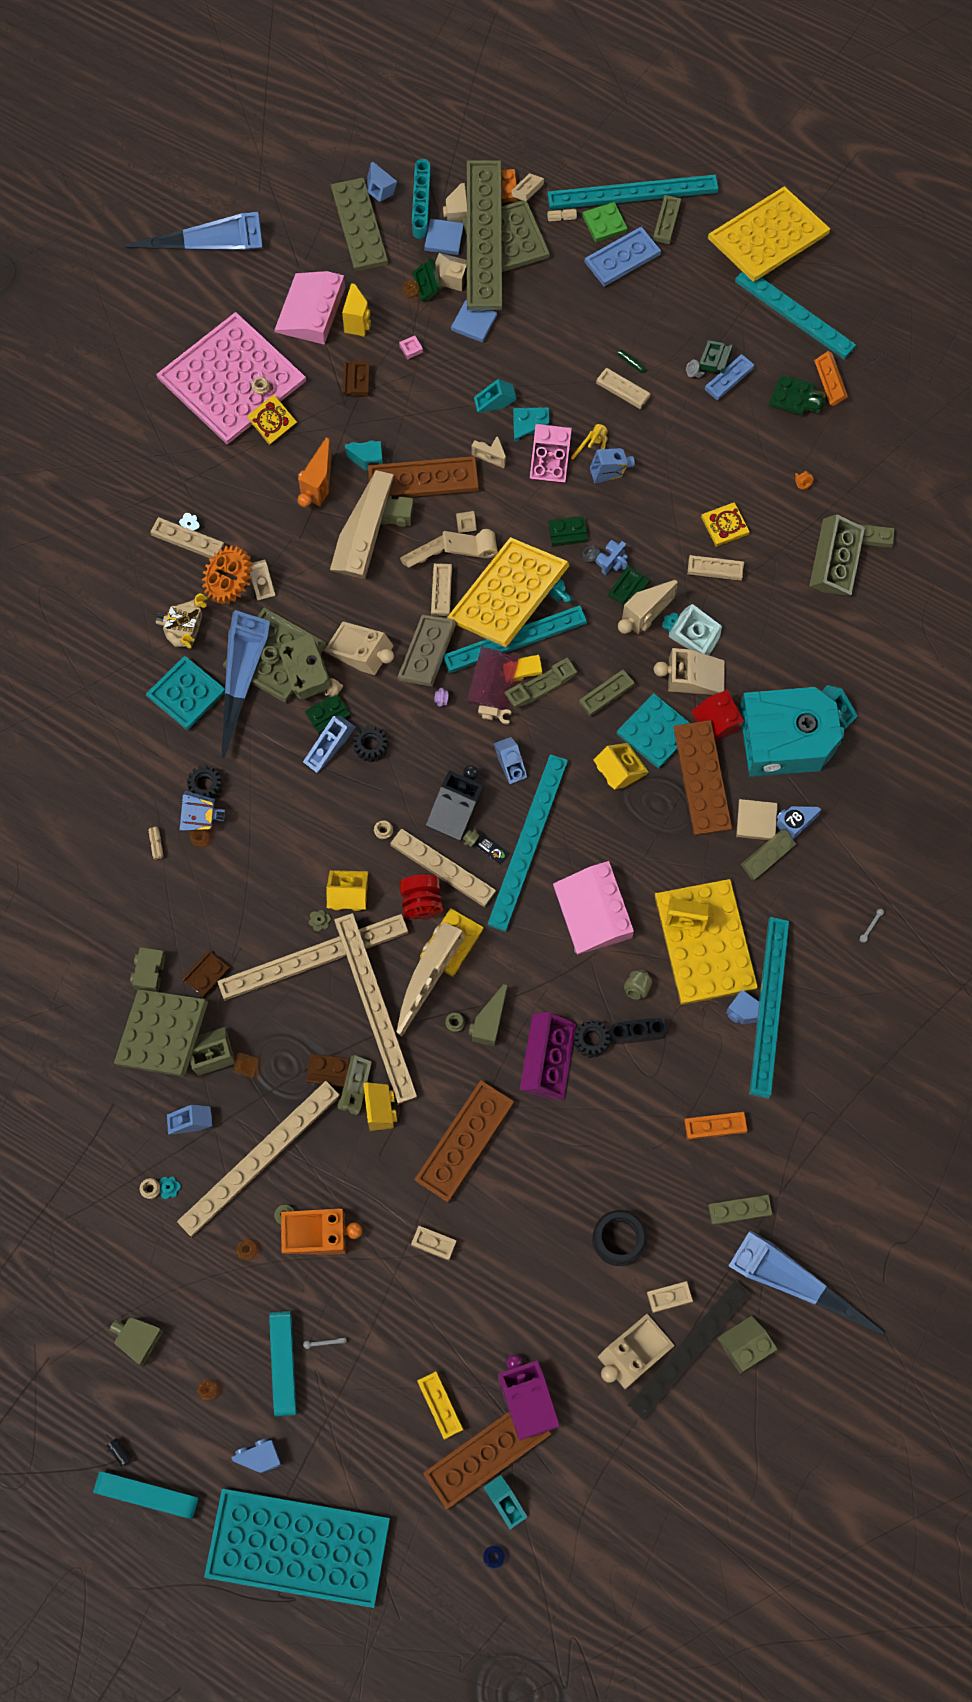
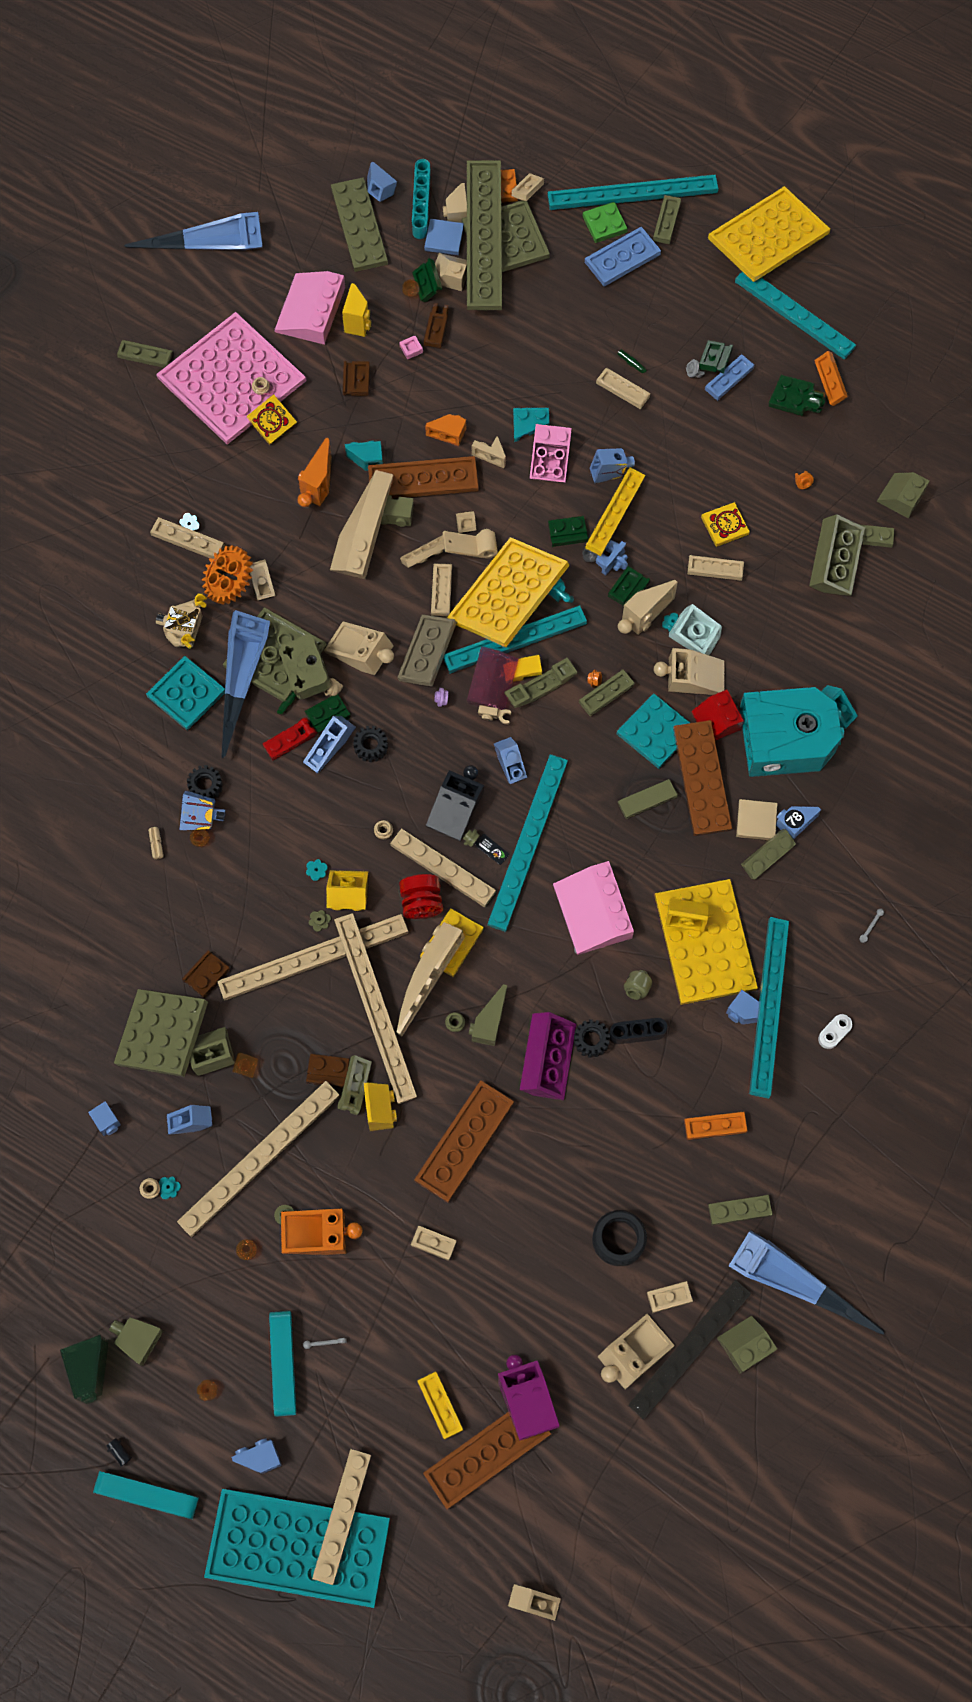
olive brick [130,948,166,992] -> none
medium blue tile [451,300,497,343] -> none
teal slope [474,379,516,413] -> none
teal slope [483,1475,527,1530] -> none
clear blue plate [483,1546,505,1569] -> none
tan piece [547,209,577,221] -> none
yellow plant [571,424,608,460] -> none
yellow slope [593,743,649,790] -> none
none -> clear green slope [60,1335,109,1404]
none -> medium blue brick [88,1101,121,1136]
none -> olive tile [117,340,173,368]
none -> red plate [262,717,317,761]
none -> dark green piece [277,687,302,714]
none -> teal plant [306,859,328,881]
none -> tan plate [312,1449,371,1585]
none -> reddish brown hinge [424,303,449,348]
none -> orange slope [425,414,466,446]
none -> tan slope [508,1584,560,1621]
none -> yellow plate [585,467,645,556]
none -> orange plate [588,669,602,688]
none -> olive tile [618,779,677,819]
none -> white plate [818,1014,852,1049]
none -> olive slope [877,472,929,518]

